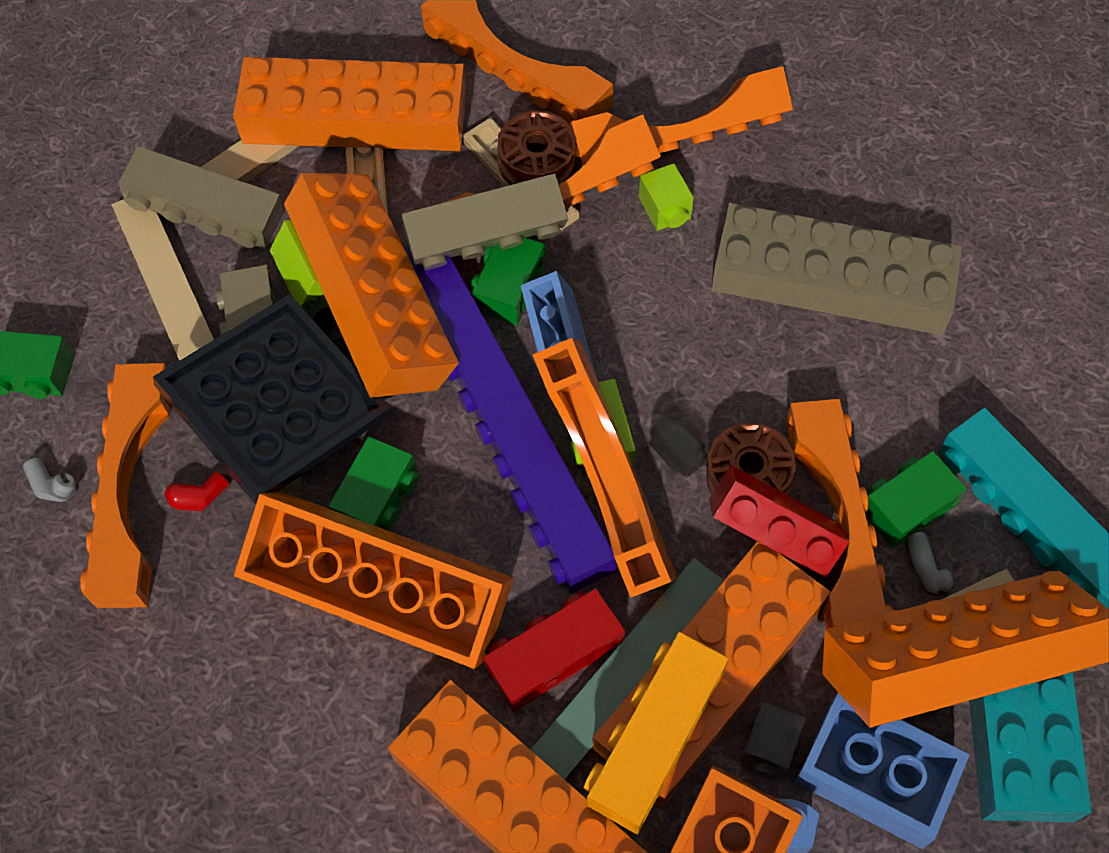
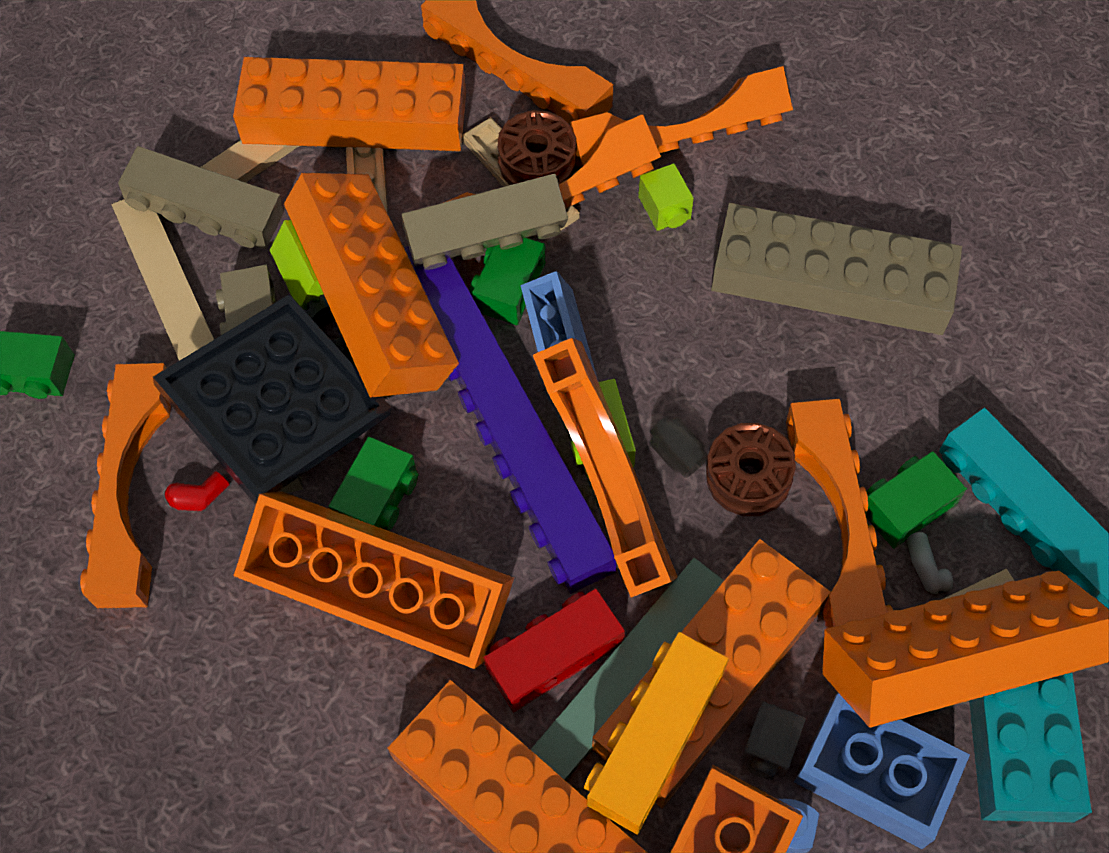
light grey arm [23,458,76,502] -> none
red brick [709,465,849,578] -> none

